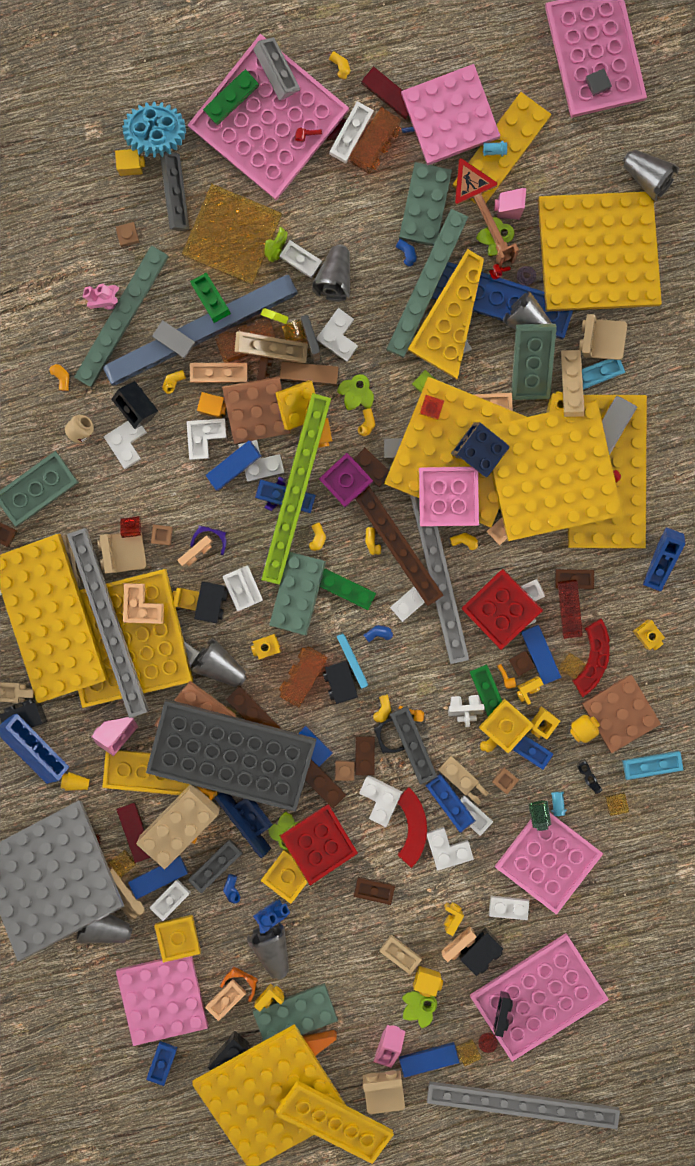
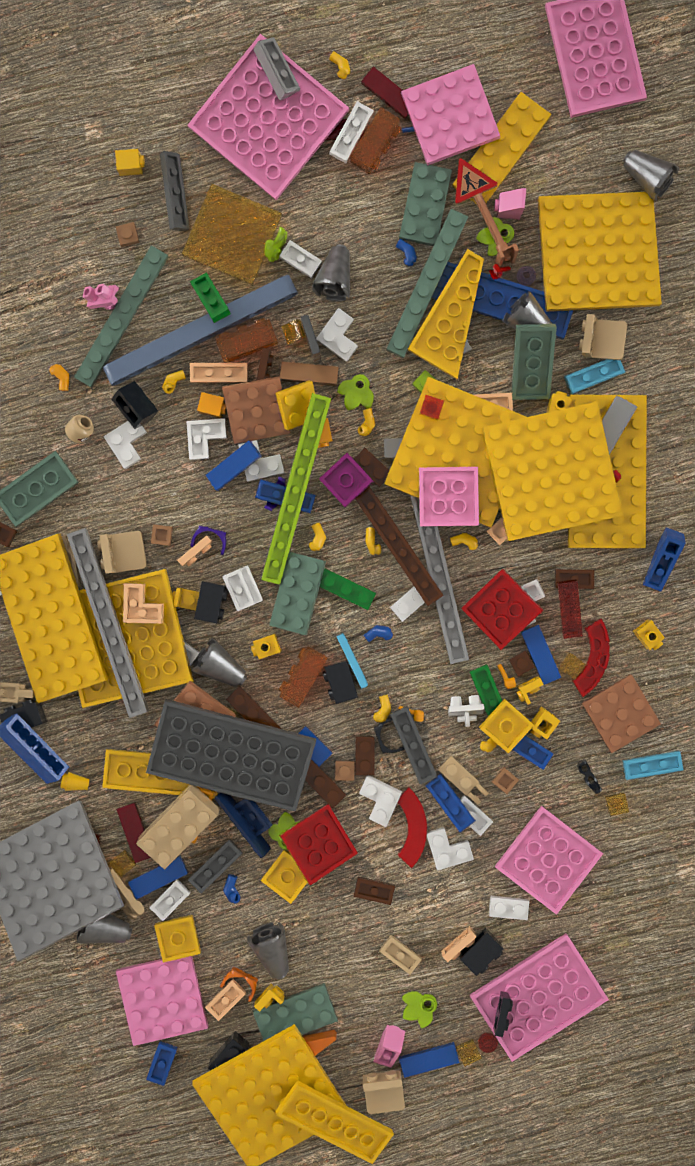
bright pink slope [91,717,138,756] -> none
clear red plate [120,516,141,538] -> none
medium azure gear [122,102,186,158] -> none
light grey tile [152,320,195,359] -> none
green plate [203,69,259,126] -> none
tan plate [235,331,308,363] -> none
blue hips [253,899,290,933] -> none
neon yellow tile [261,308,288,324] -> none
red hand [295,128,322,142] -> none
yellow brick [413,966,443,997] -> none
light grey plate [427,1081,620,1129] -> none
yellow bracket [444,902,464,936] -> none
dark blue bracket [451,422,510,477] -> none
medium azure pin [483,140,507,157] -> none
clear green brick [528,800,552,831] -> none
medium azure pin [551,792,567,816] -> none
tan plate [561,350,584,417] -> none
yellow head [570,714,600,743] -> none
dark grey tile [585,68,612,96] -> none

